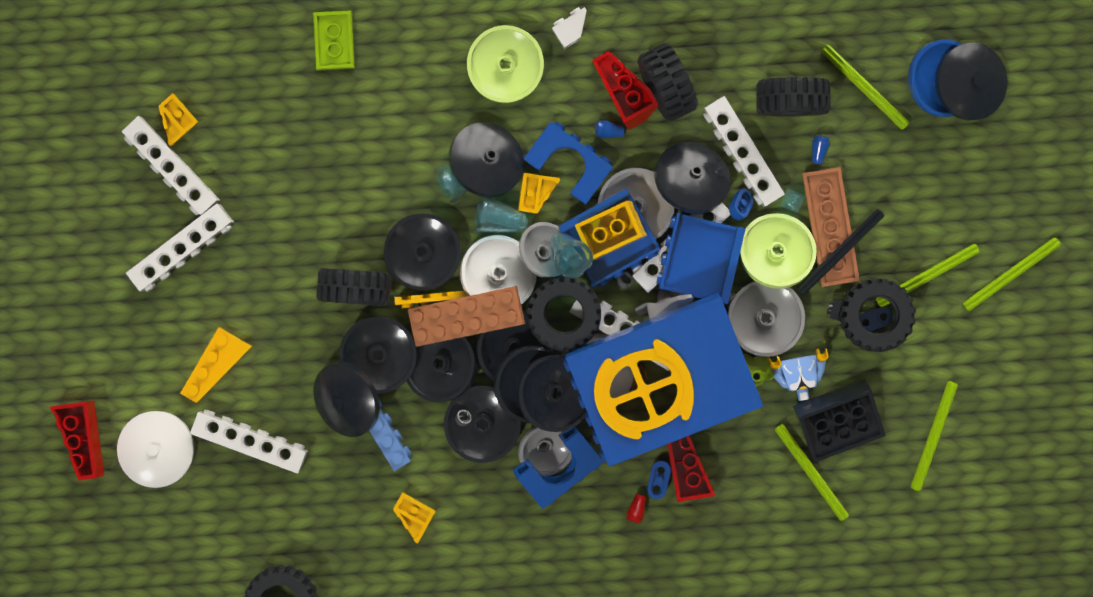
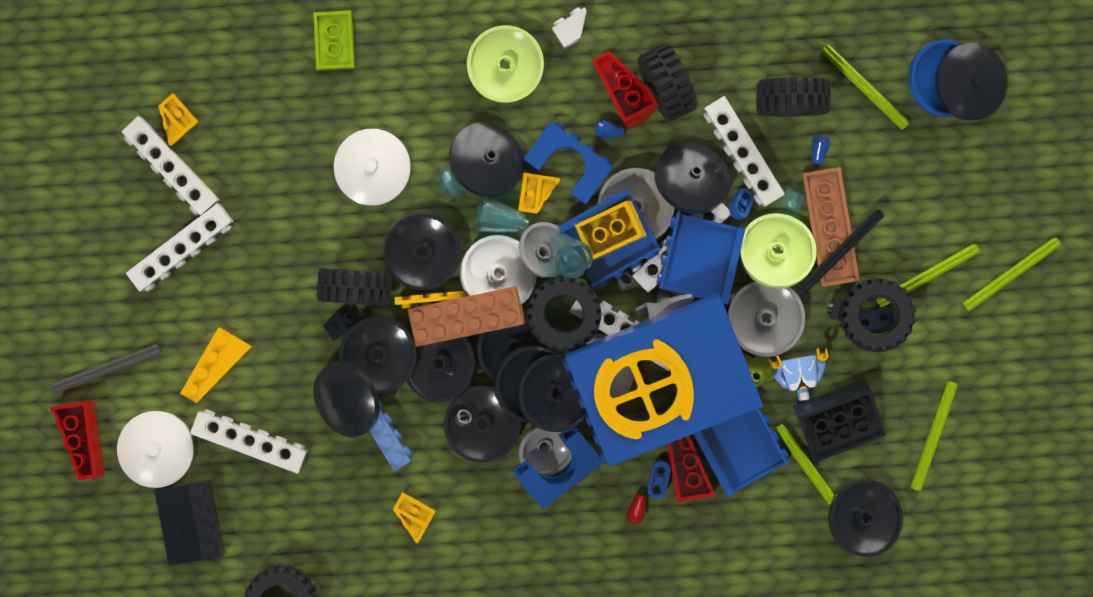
none -> dark grey axle [52,345,160,393]
none -> black slope [154,479,226,565]
none -> black bracket [323,309,357,341]
none -> white dish [334,129,411,206]
none -> blue panel [693,407,789,497]
none -> black dish [828,479,903,557]

